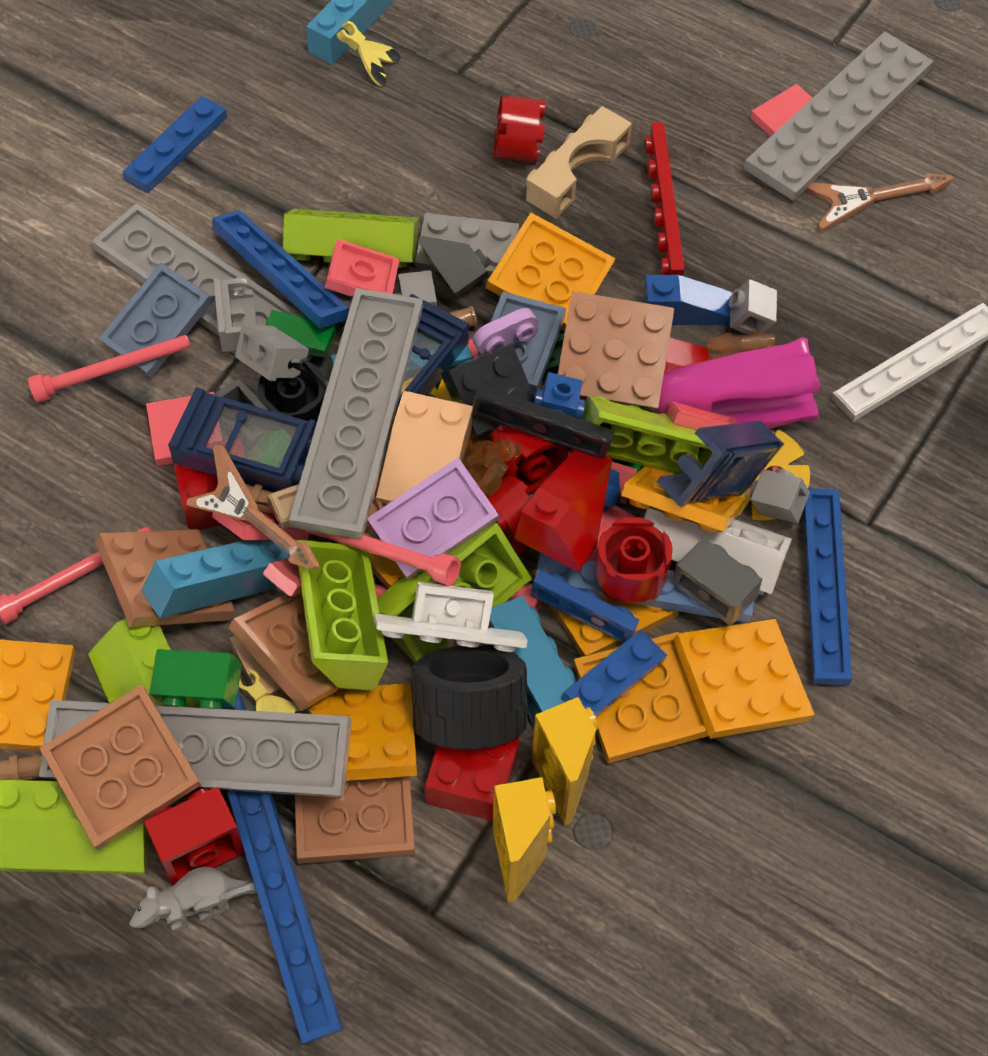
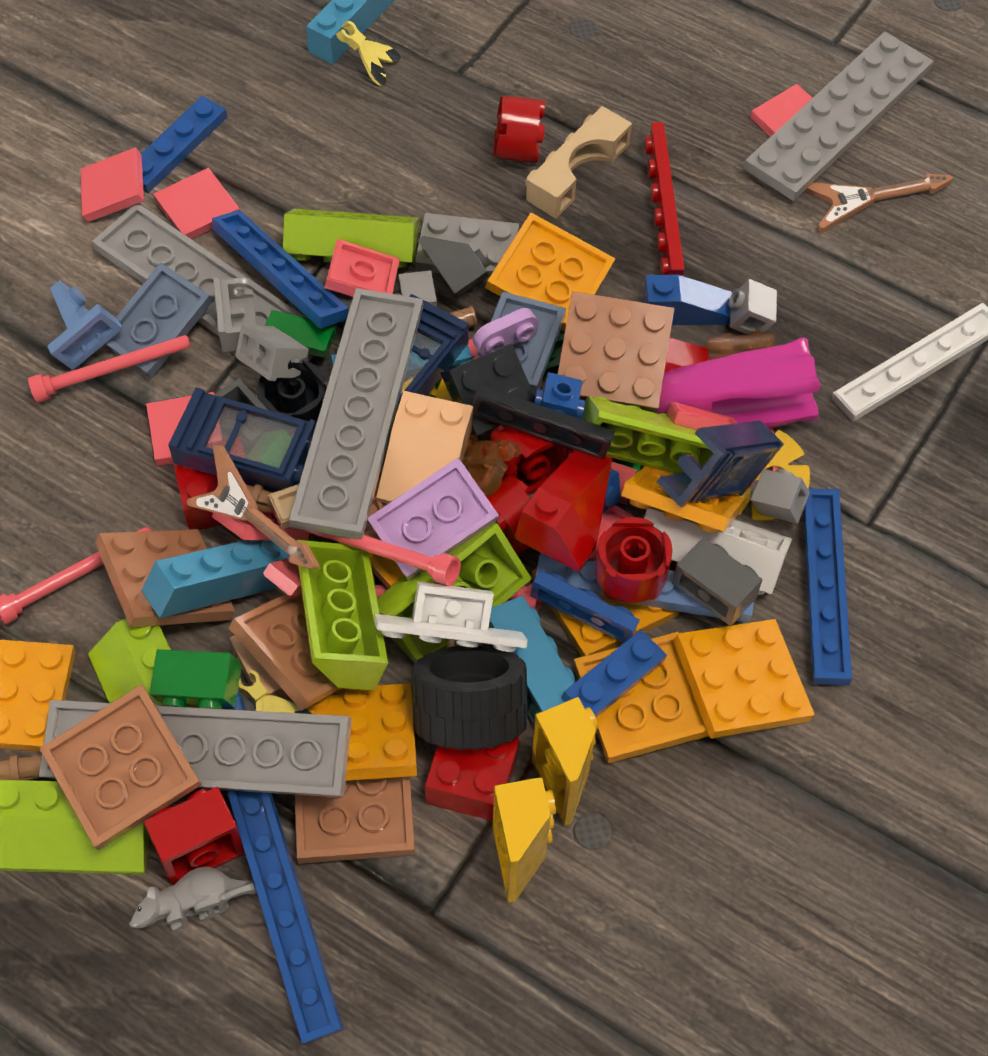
none -> medium blue bracket [48,280,123,370]
none -> coral tile [81,147,144,222]
none -> coral tile [153,168,240,239]

